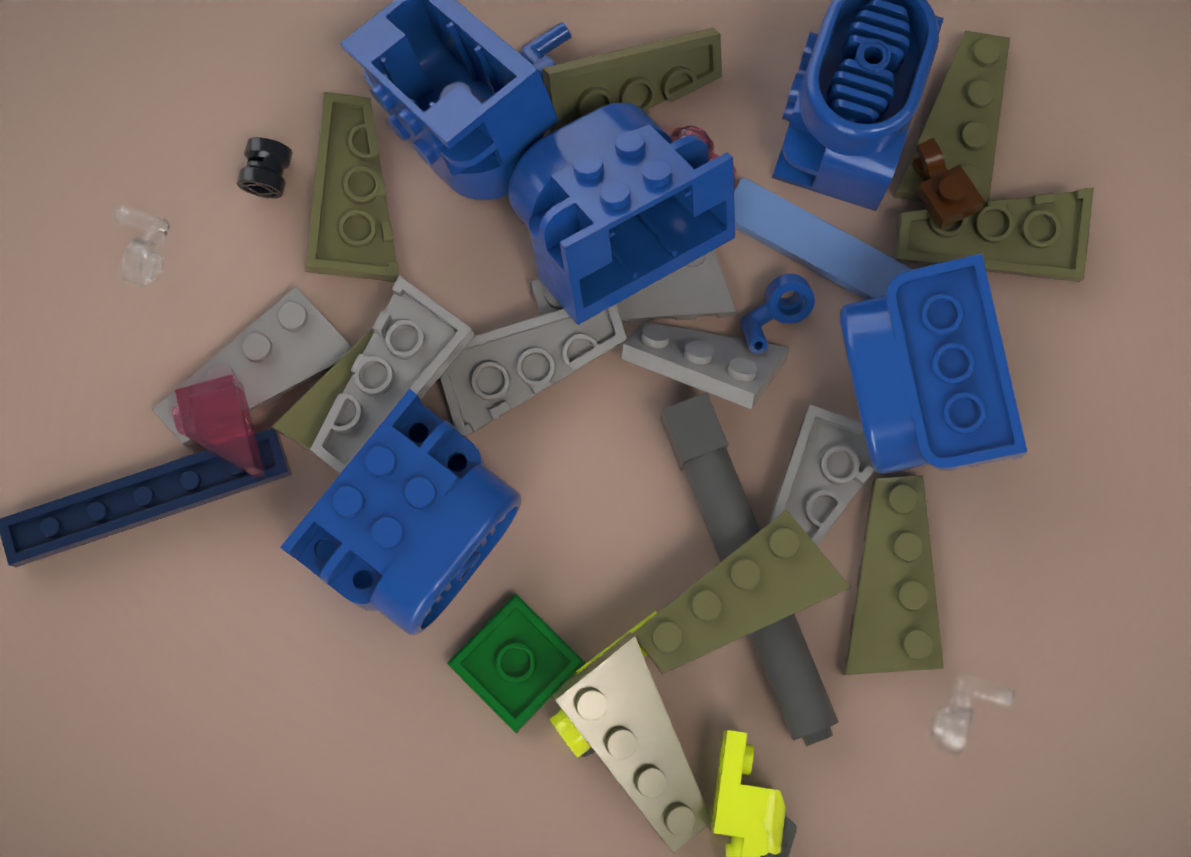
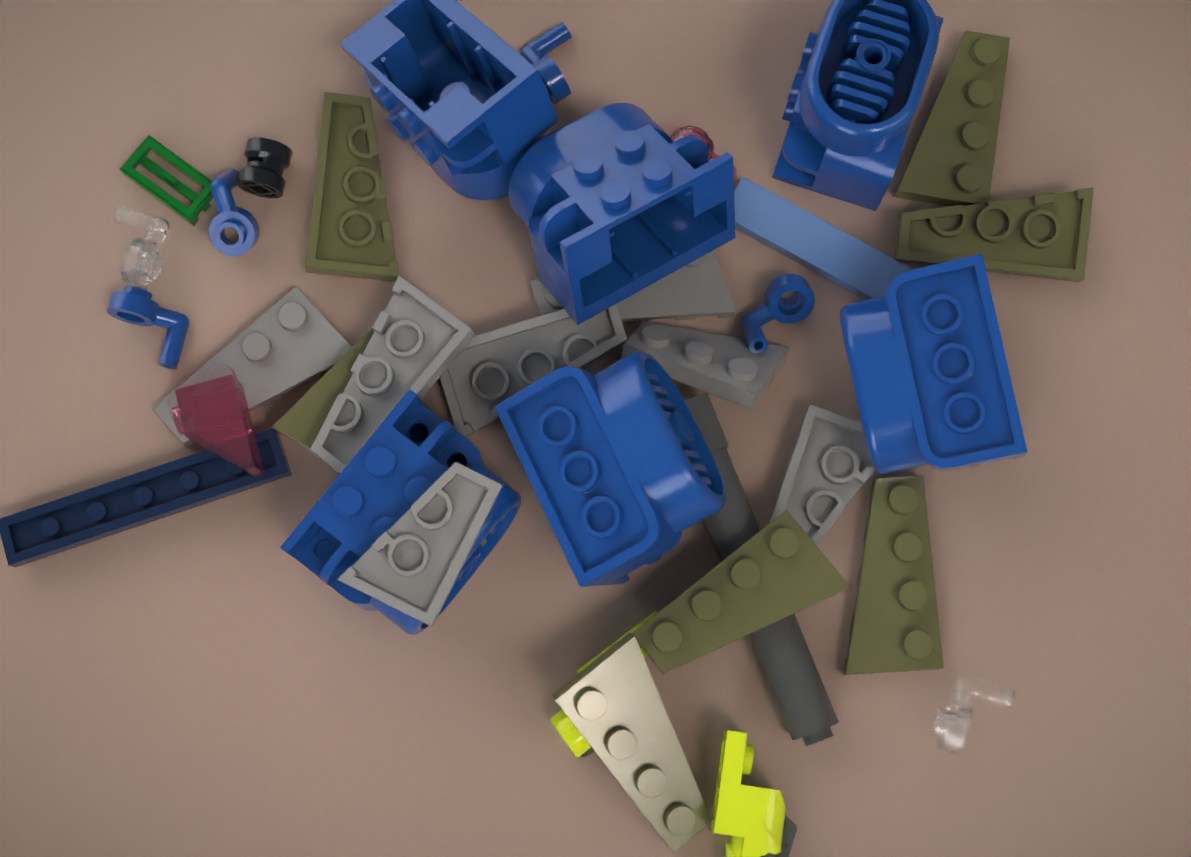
green tile [447,594,585,733] -> none
olive wing [543,28,722,133] -> none
reddish brown plate [912,138,984,229] -> none
none -> blue plate [107,286,189,369]
none -> green tile [119,135,213,226]
none -> blue plate [209,169,259,256]
none -> light grey wing [337,462,503,626]
none -> blue brick [494,351,726,587]

